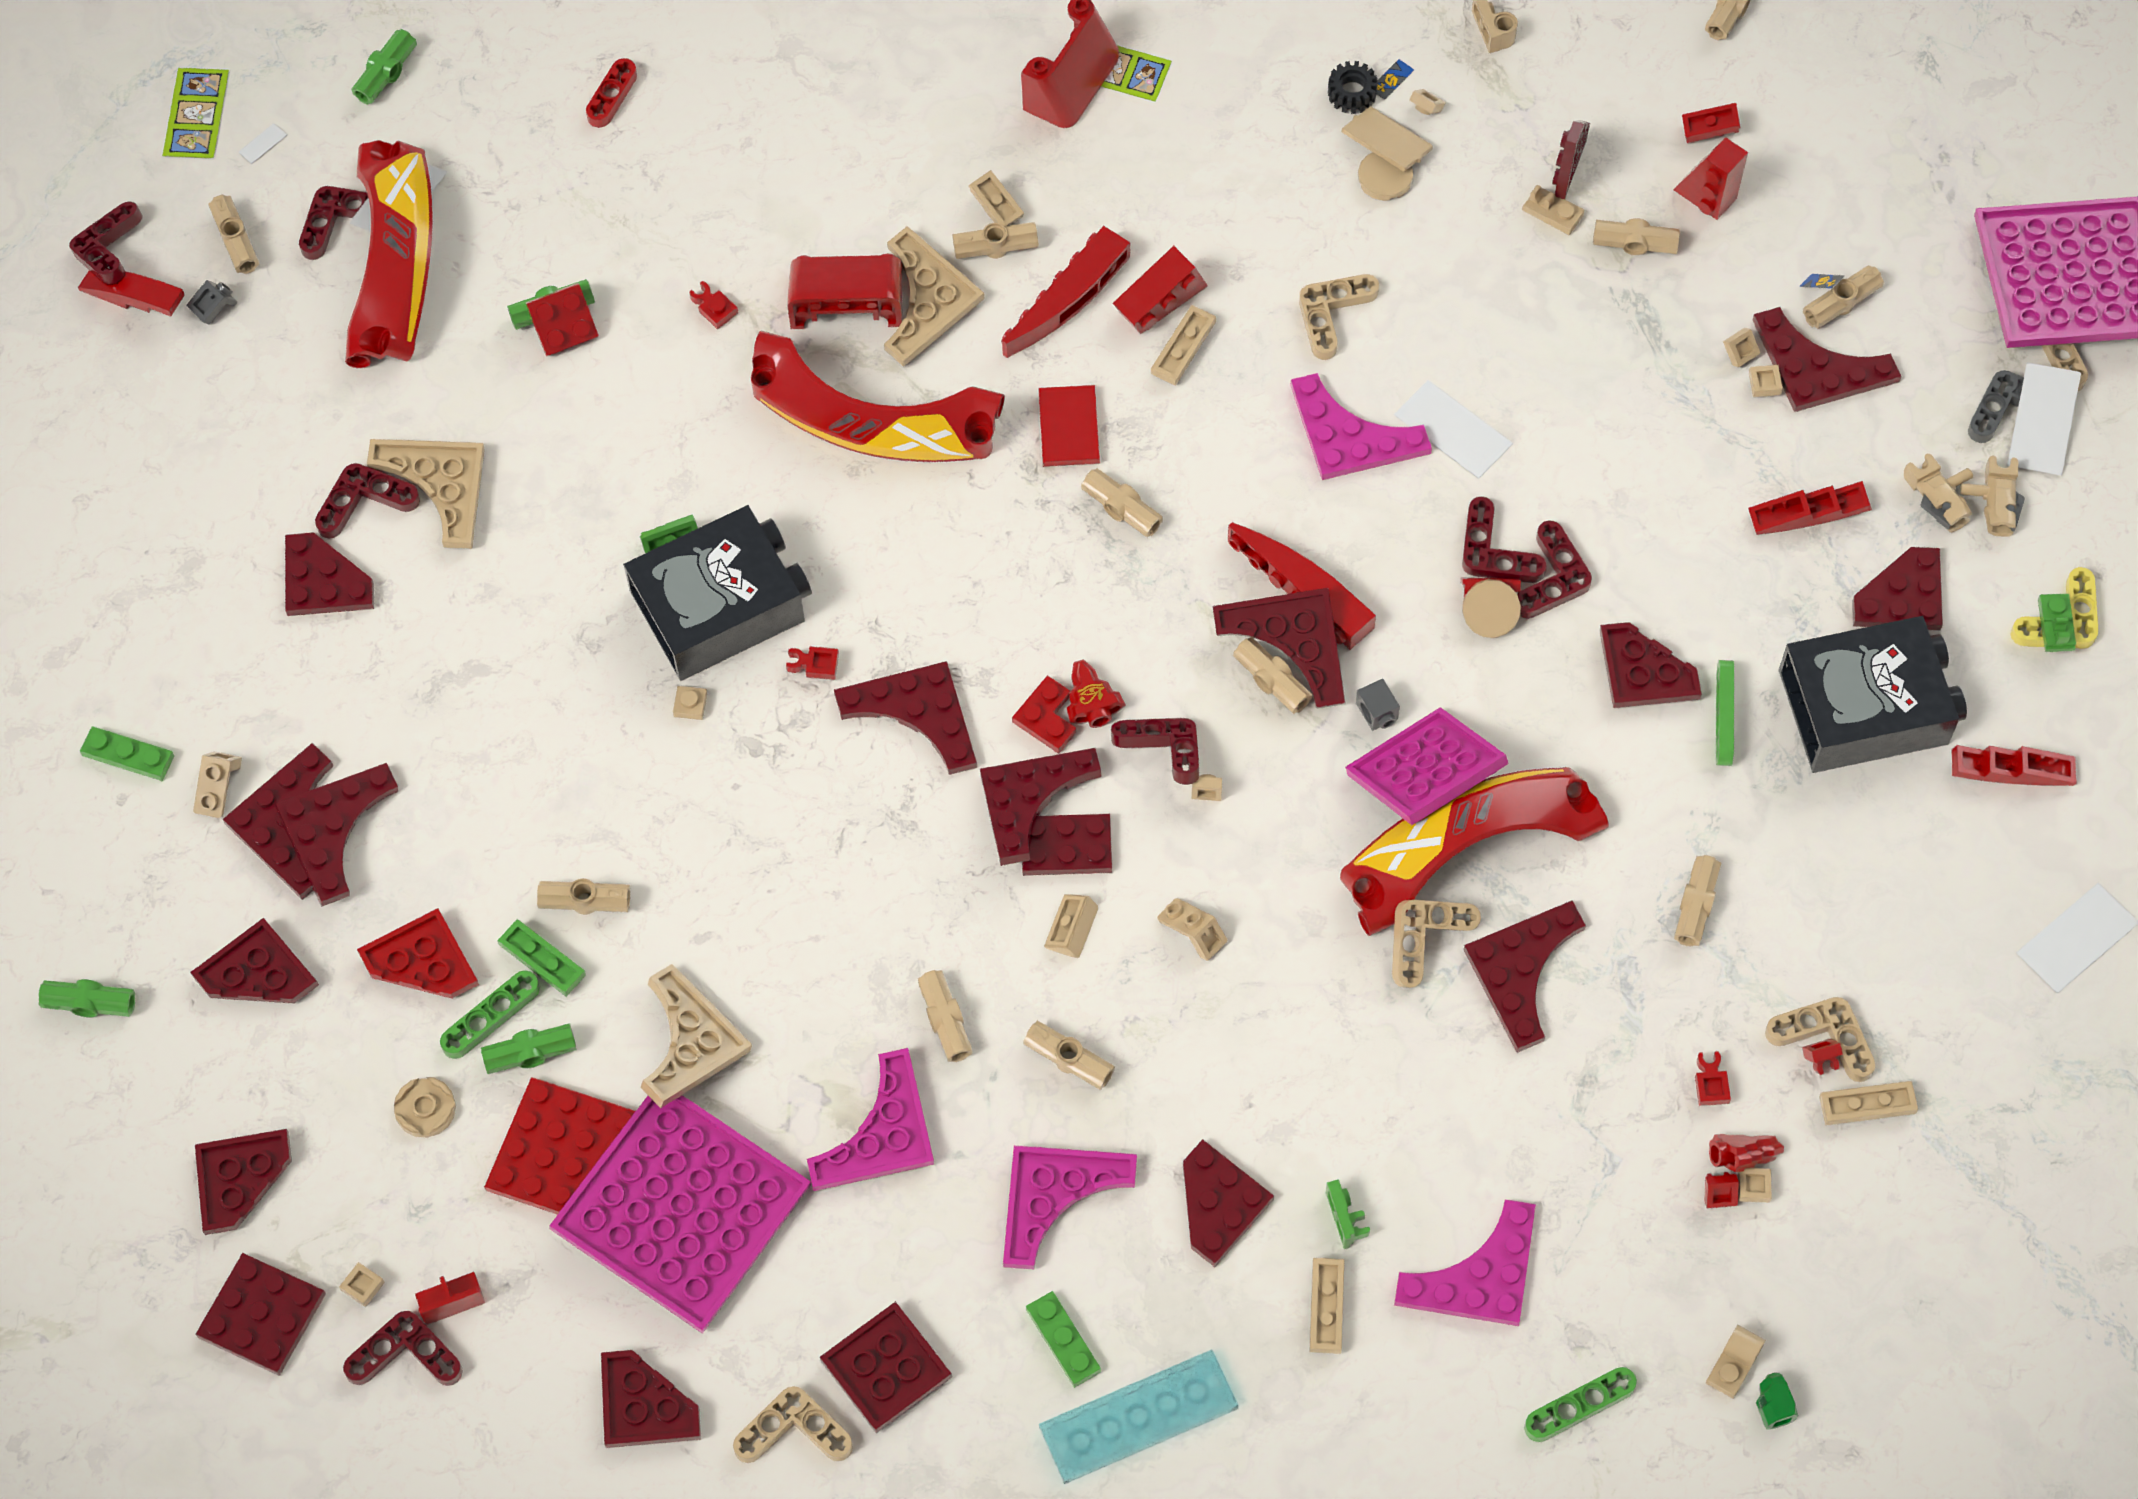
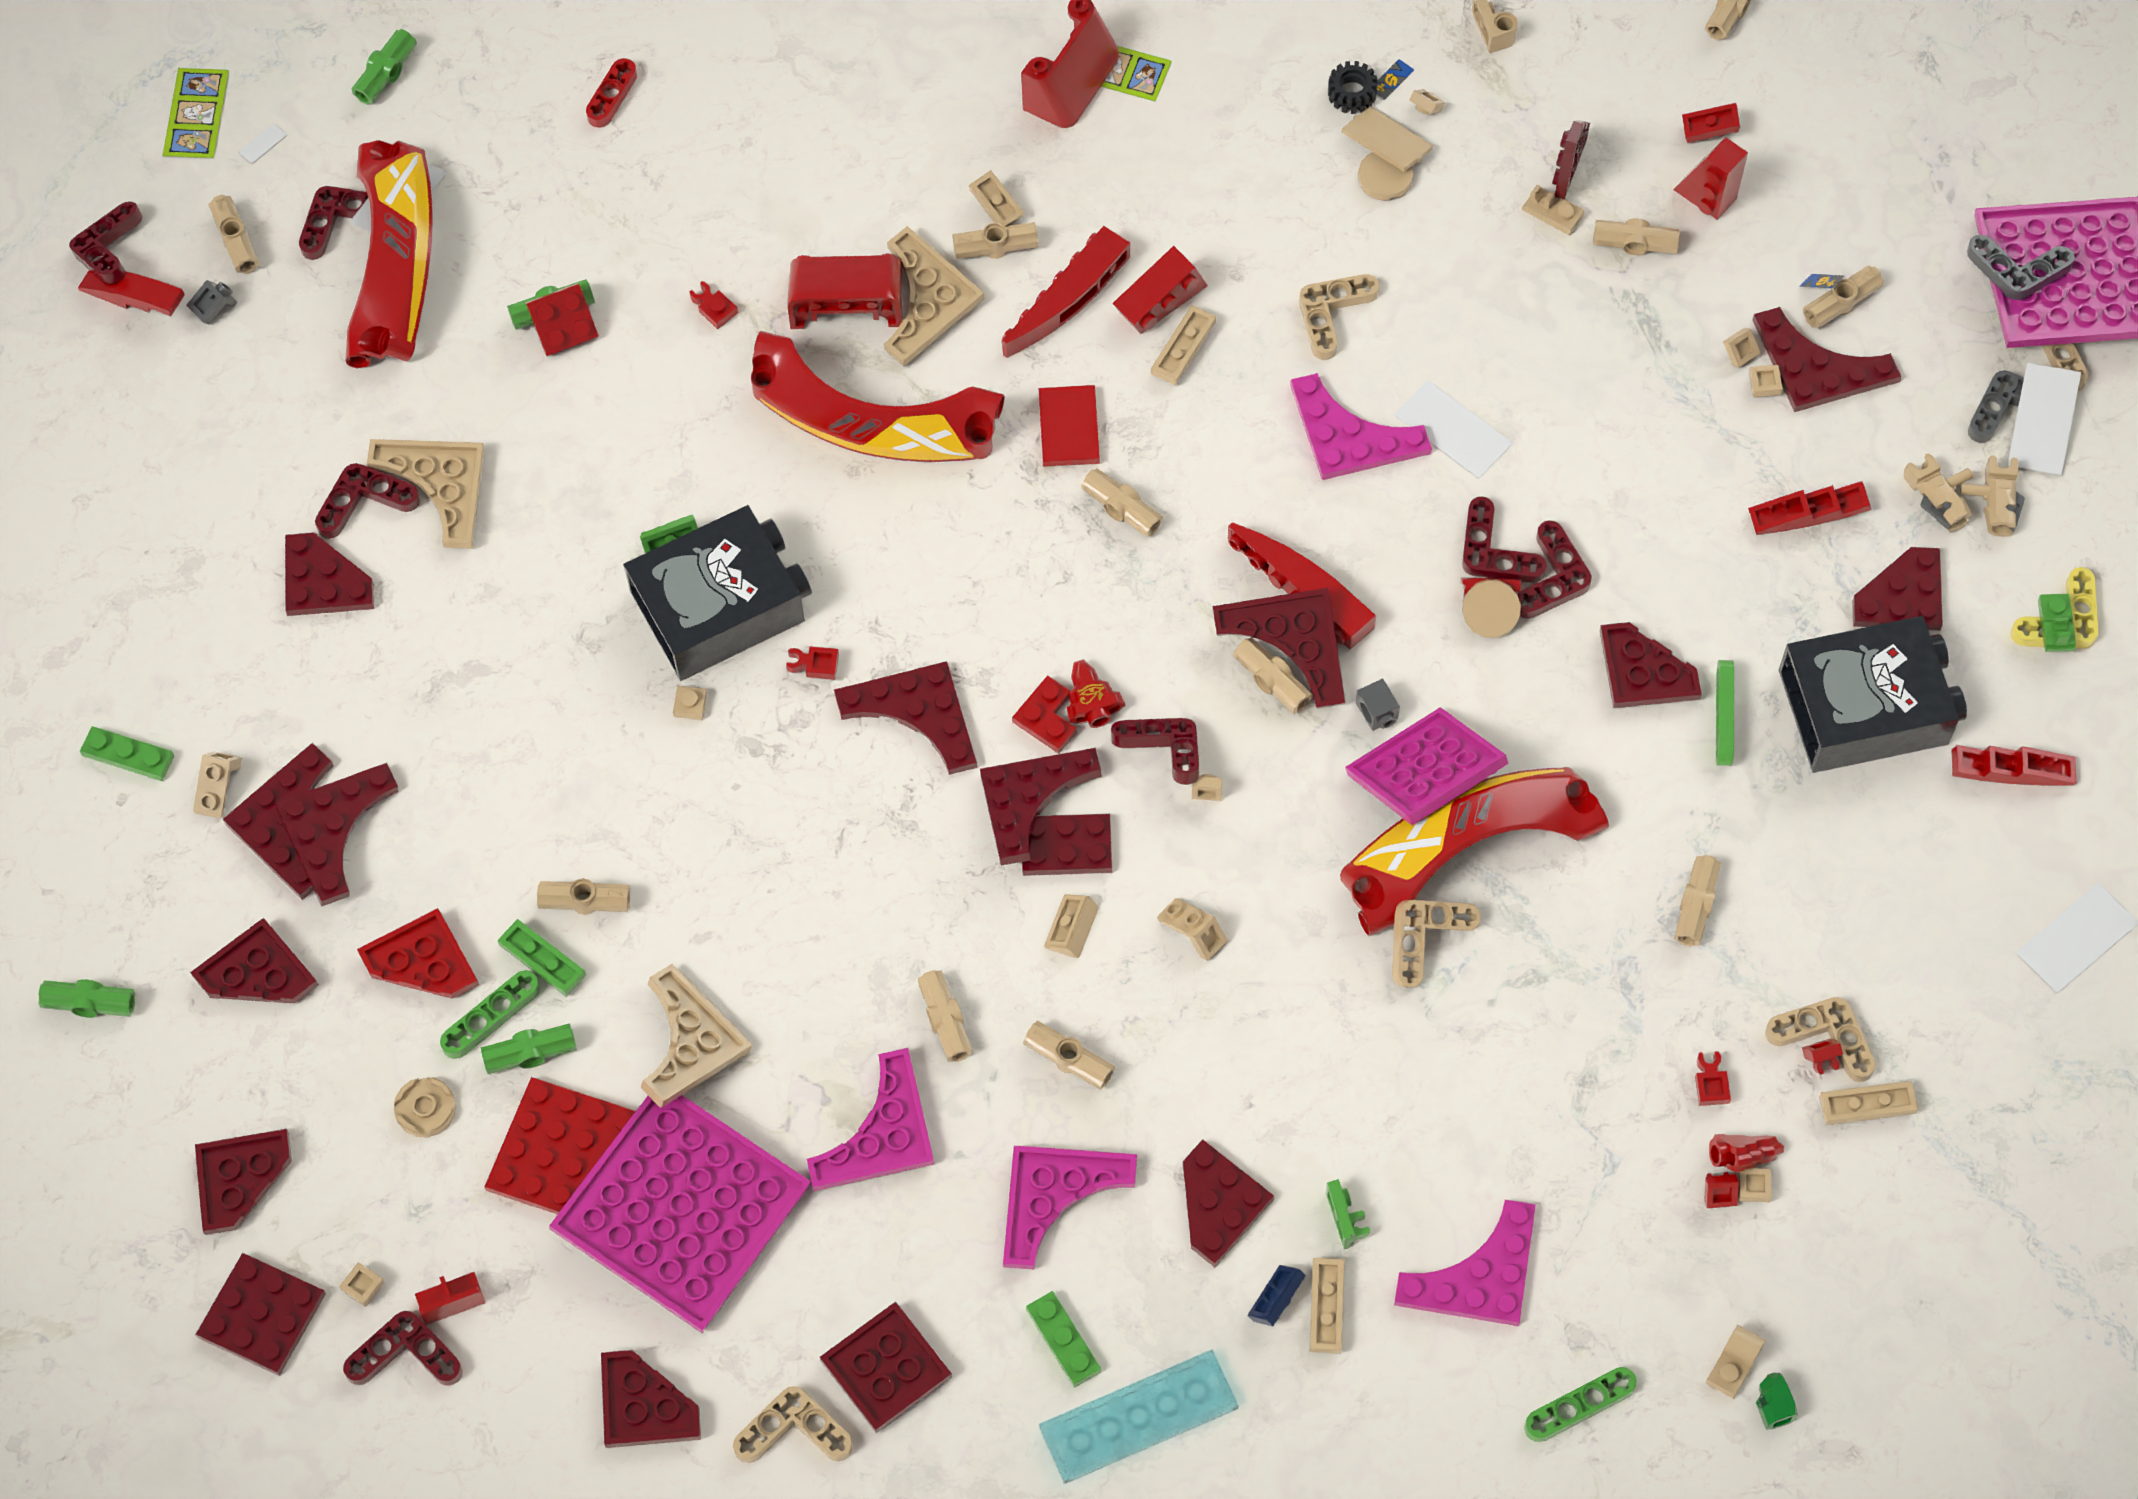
dark red plate [1463,900,1586,1053] -> none
none -> dark blue plate [1247,1265,1306,1326]
none -> dark grey beam [1967,235,2075,300]

